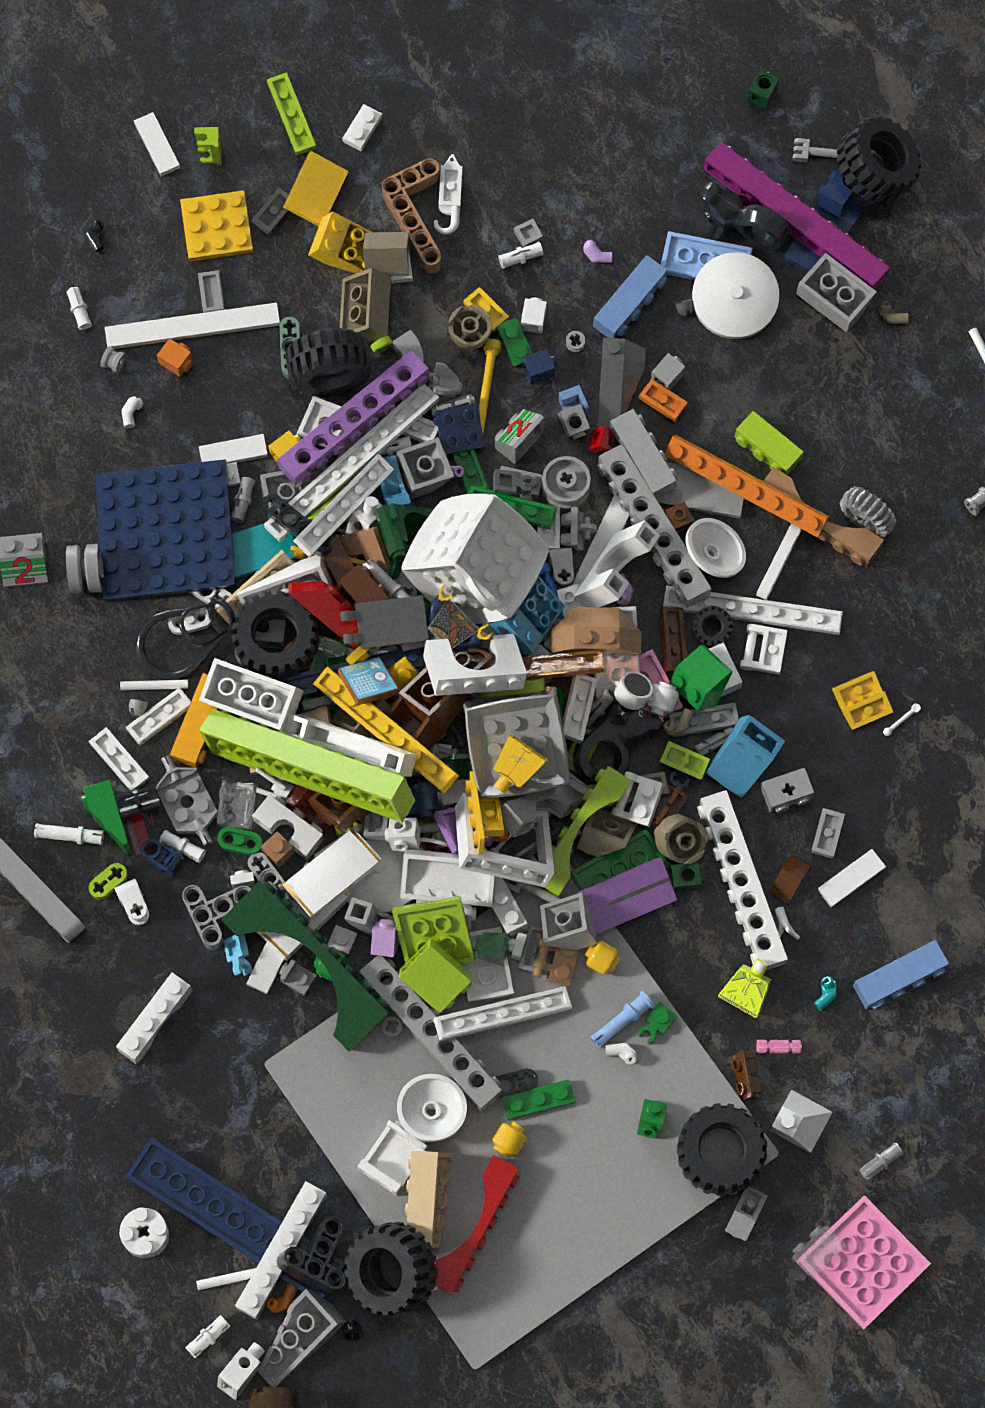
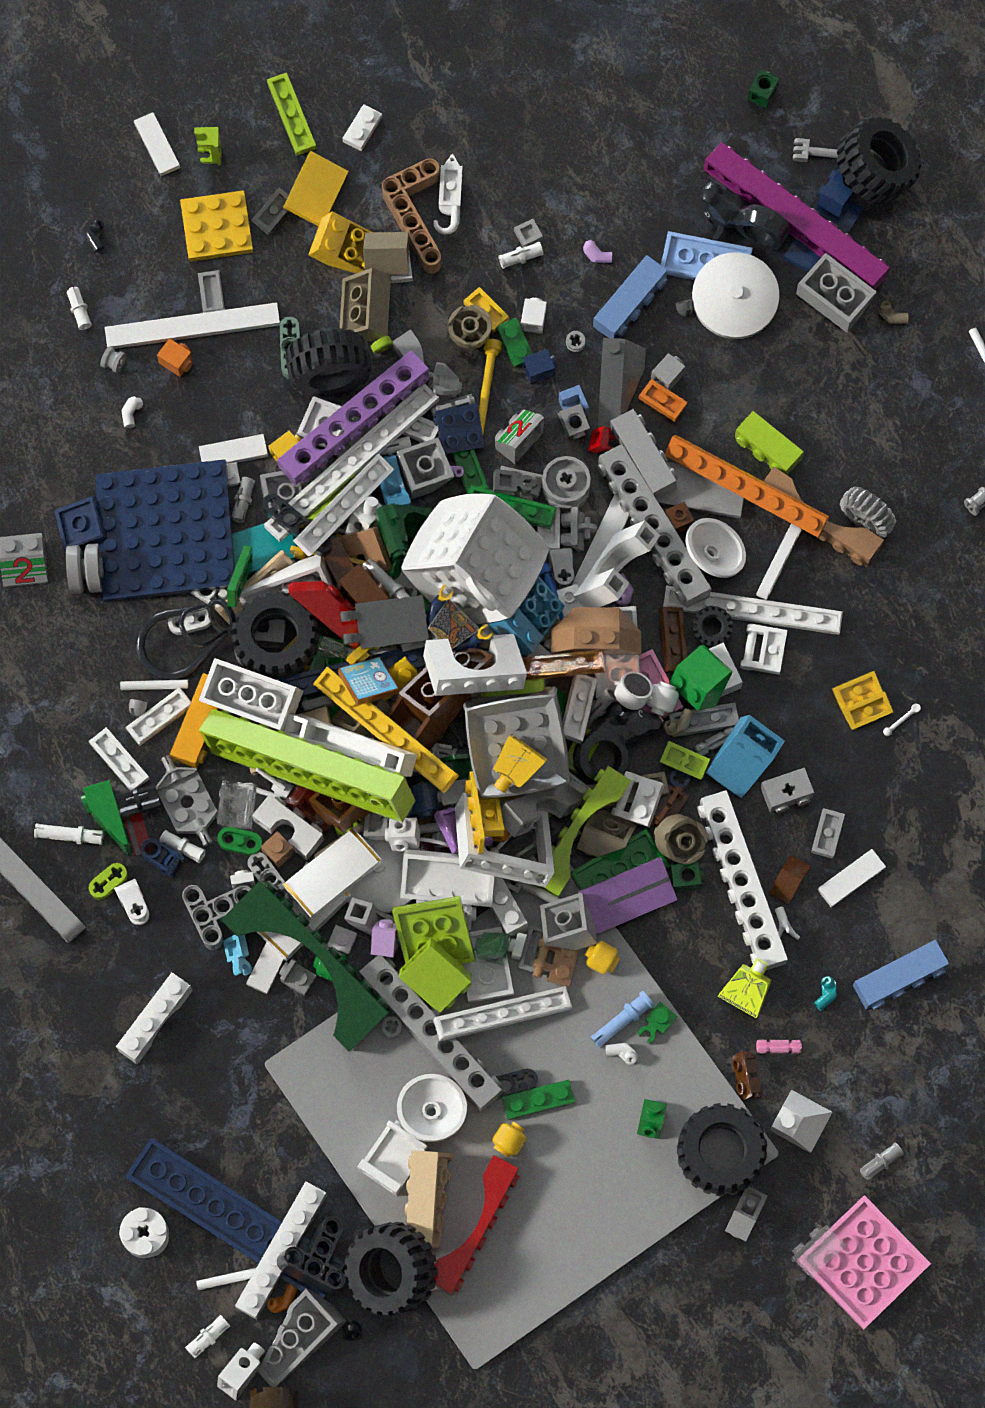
none -> dark blue tile [54,496,106,552]
none -> green tile [227,546,253,607]

